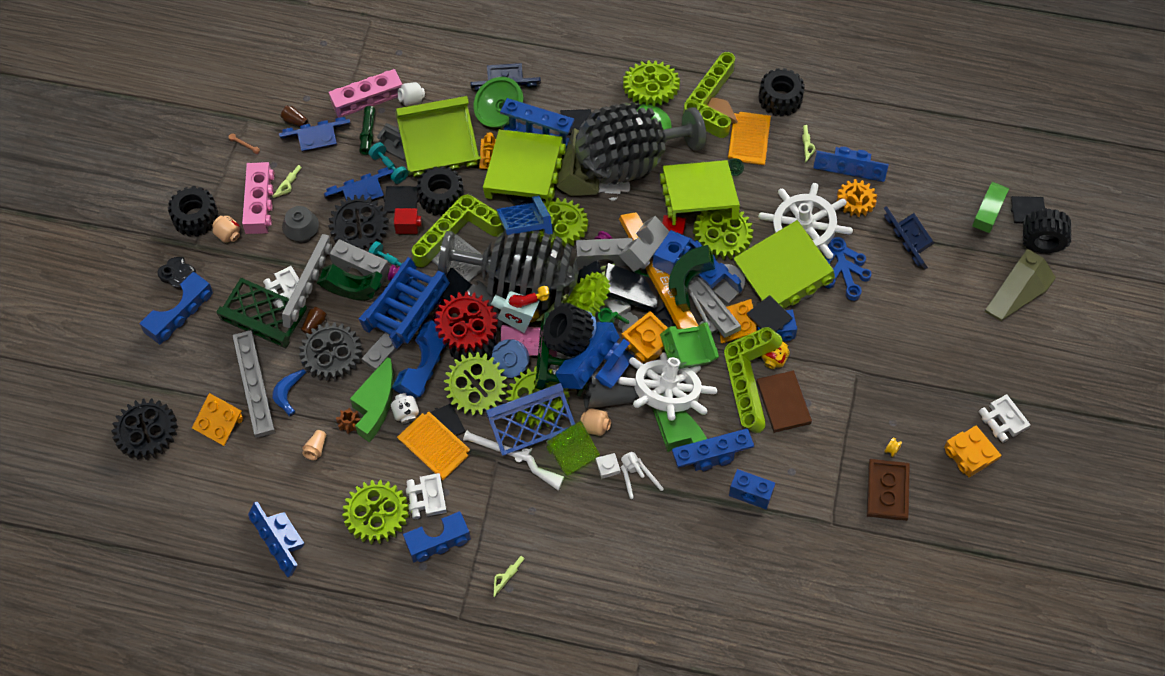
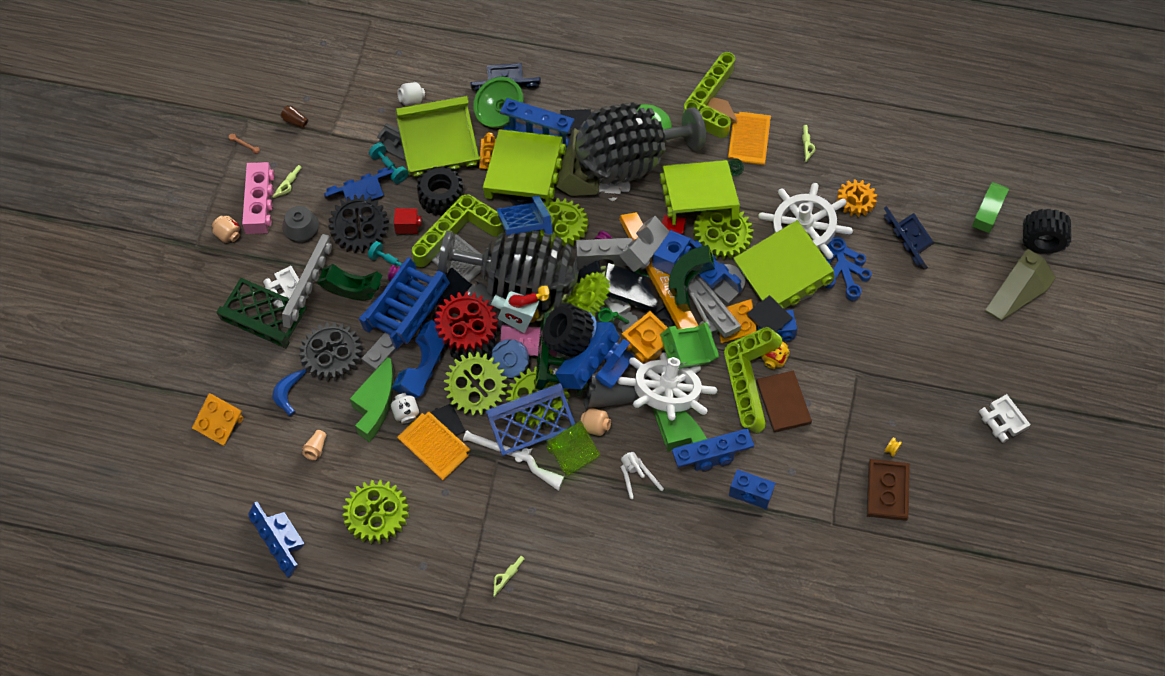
black gear [111,398,178,460] -> none
blue arch [139,272,213,345] -> none
black plate [157,257,196,288] -> none
black tyre [168,186,219,237] -> none
light grey plate [233,330,275,438] -> none
blue bracket [279,117,351,151] -> none
reddish brown cone [301,306,327,334] -> none
bright pink brick [329,69,402,118] -> none
light grey arch [329,239,389,287] -> none
dark orange gear [336,408,361,434] -> none
dark green pin [359,106,375,155] -> none
black piece [383,186,419,213] -> none
blue arch [403,511,471,563] -> none
white plate [406,473,447,519] -> none
white plate [596,453,621,479] -> none
lime gear [623,60,680,106] -> none
black tyre [759,68,805,116] -> none
blue bracket [814,147,889,182] -> none
light orange plate [944,425,1002,478] -> none
black piece [1011,196,1047,224] -> none

